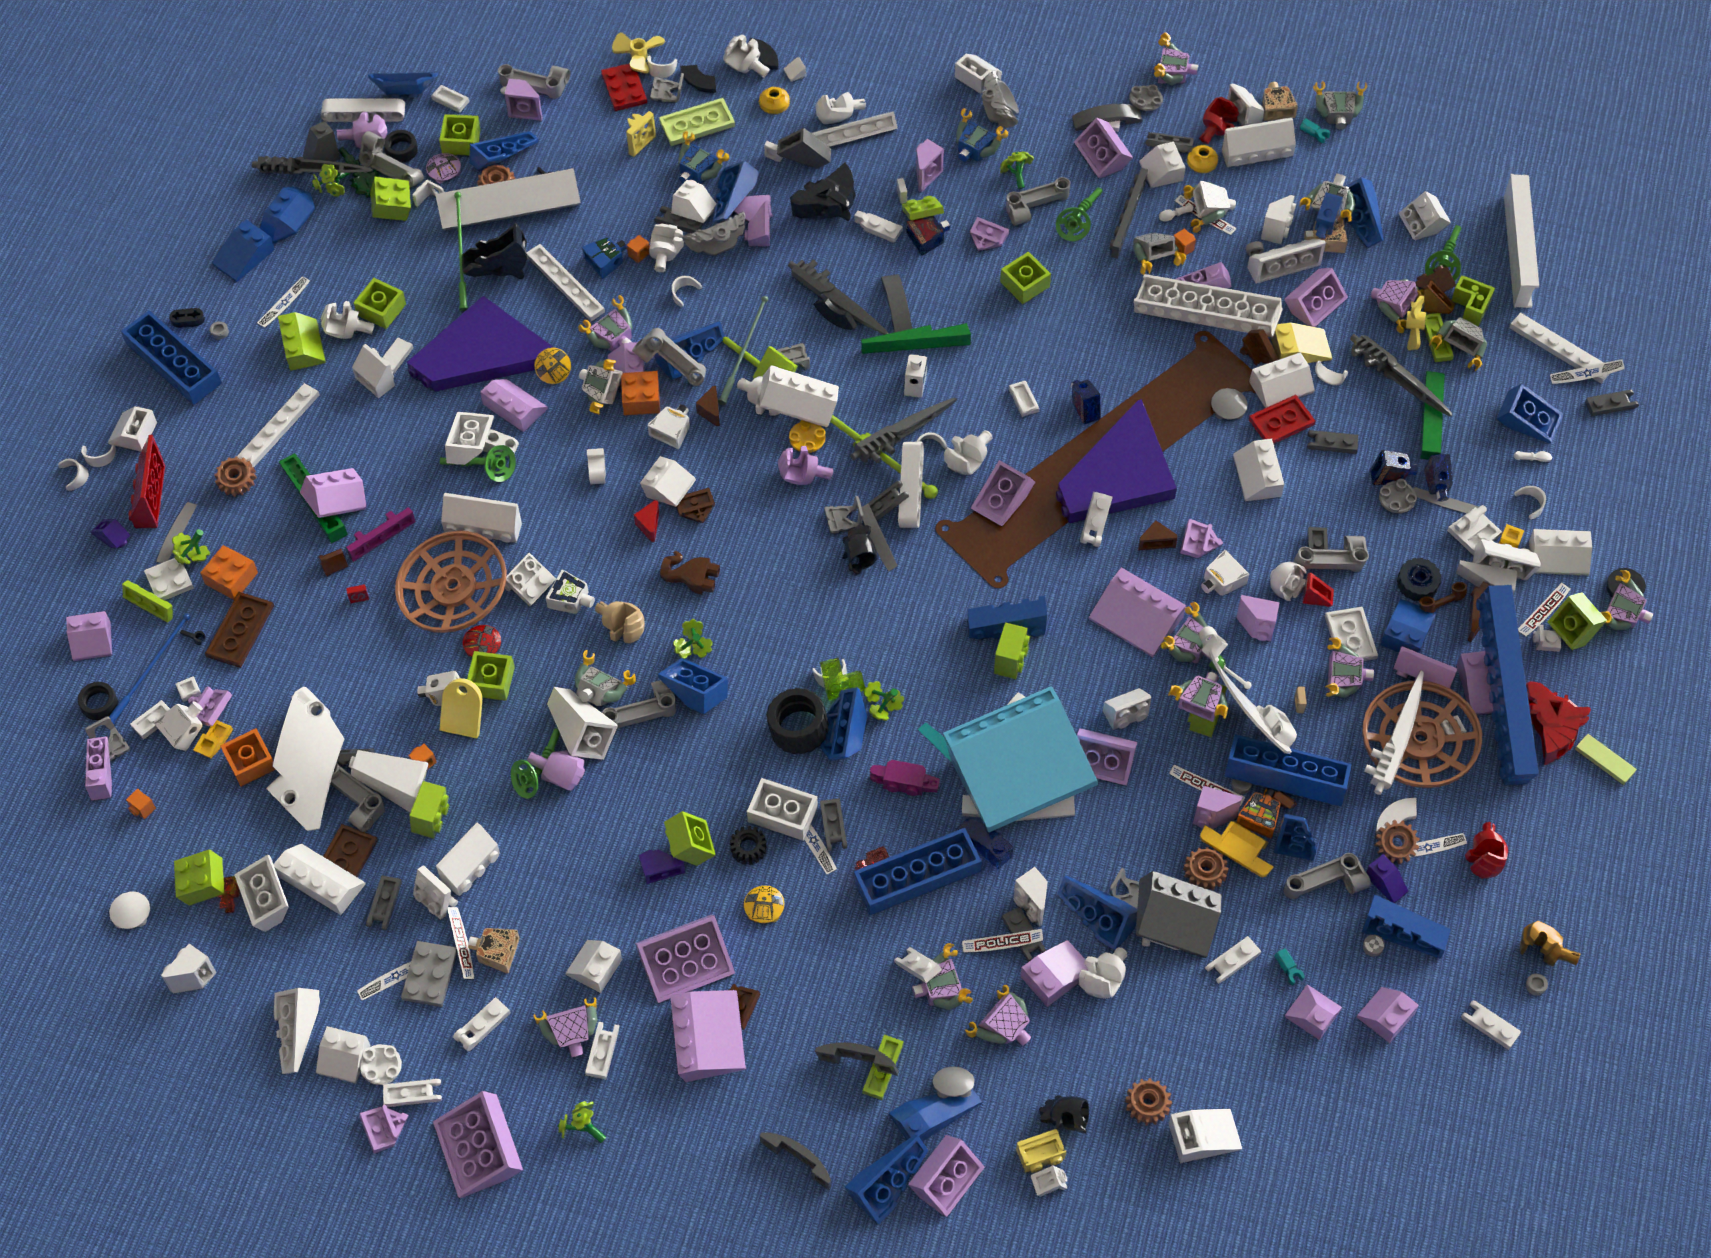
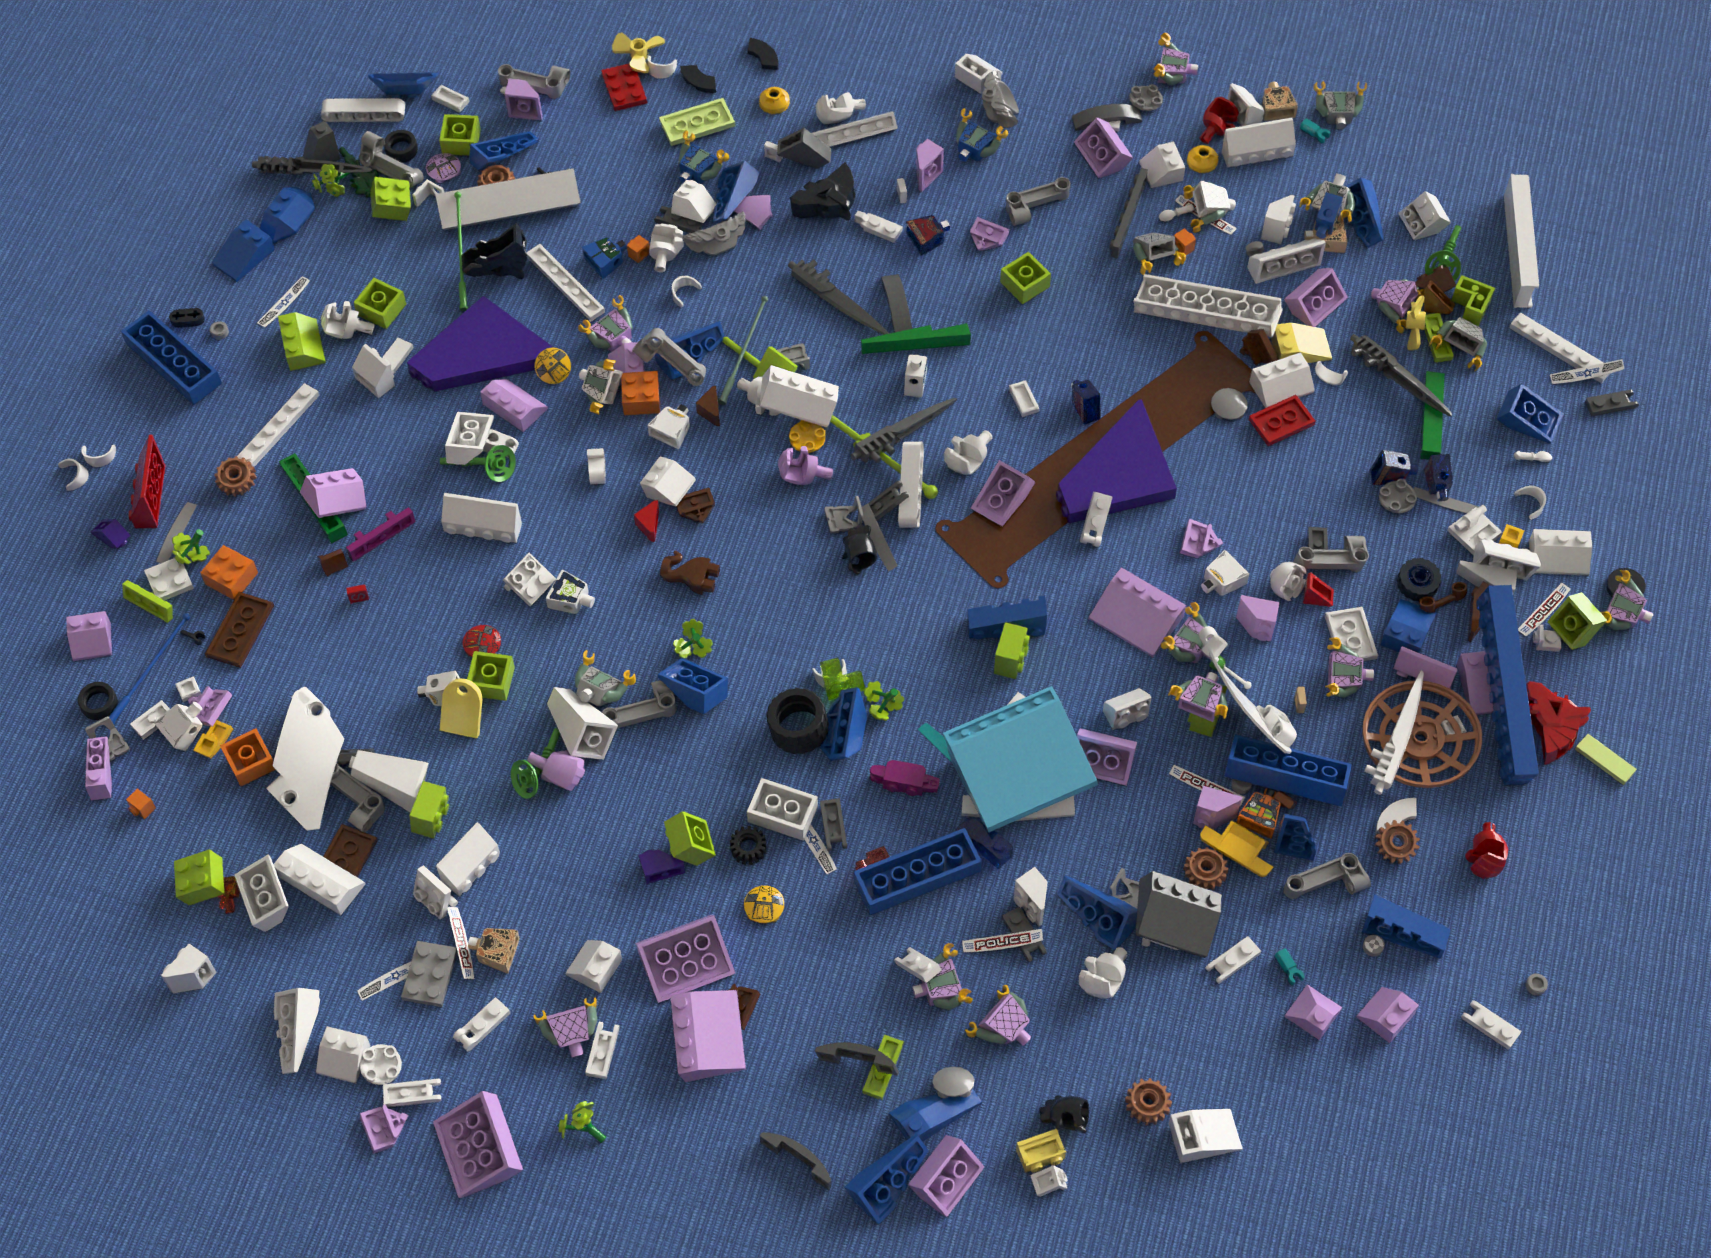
white slope [108,406,157,451] -> none
white dish [109,892,150,929] -> none
lavender piece [337,112,387,148] -> none
dark grey hinge [366,875,402,930] -> none
nougat dish [395,531,507,633] -> none
orange plate [409,744,437,770] -> none
tan piece [595,601,645,643] -> none
light yellow piece [626,111,656,157] -> none
light grey piece [650,73,684,102] -> none
white piece [723,35,770,78] -> none
lavender slope [745,201,770,246] -> none
white slope [784,57,806,82] -> none
black tile [813,299,857,330] -> none
lime plate [902,196,944,220] -> none
white helmet [916,432,947,449] -> none
plant [1000,151,1034,189] -> none
lavender slope [1021,940,1088,1007] -> none
bright green dish [1056,187,1103,241] -> none
reddish brown slope [1138,520,1178,551] -> none
dark grey hinge [1146,132,1194,153] -> none
lavender slope [1175,262,1232,289] -> none
white slope [1233,439,1284,502] -> none
dark grey hinge [1307,430,1358,454] -> none
dark purple slope [1366,854,1408,903] -> none
white sticker [1399,833,1467,857] -> none
pearl gold piece [1520,921,1580,967] -> none

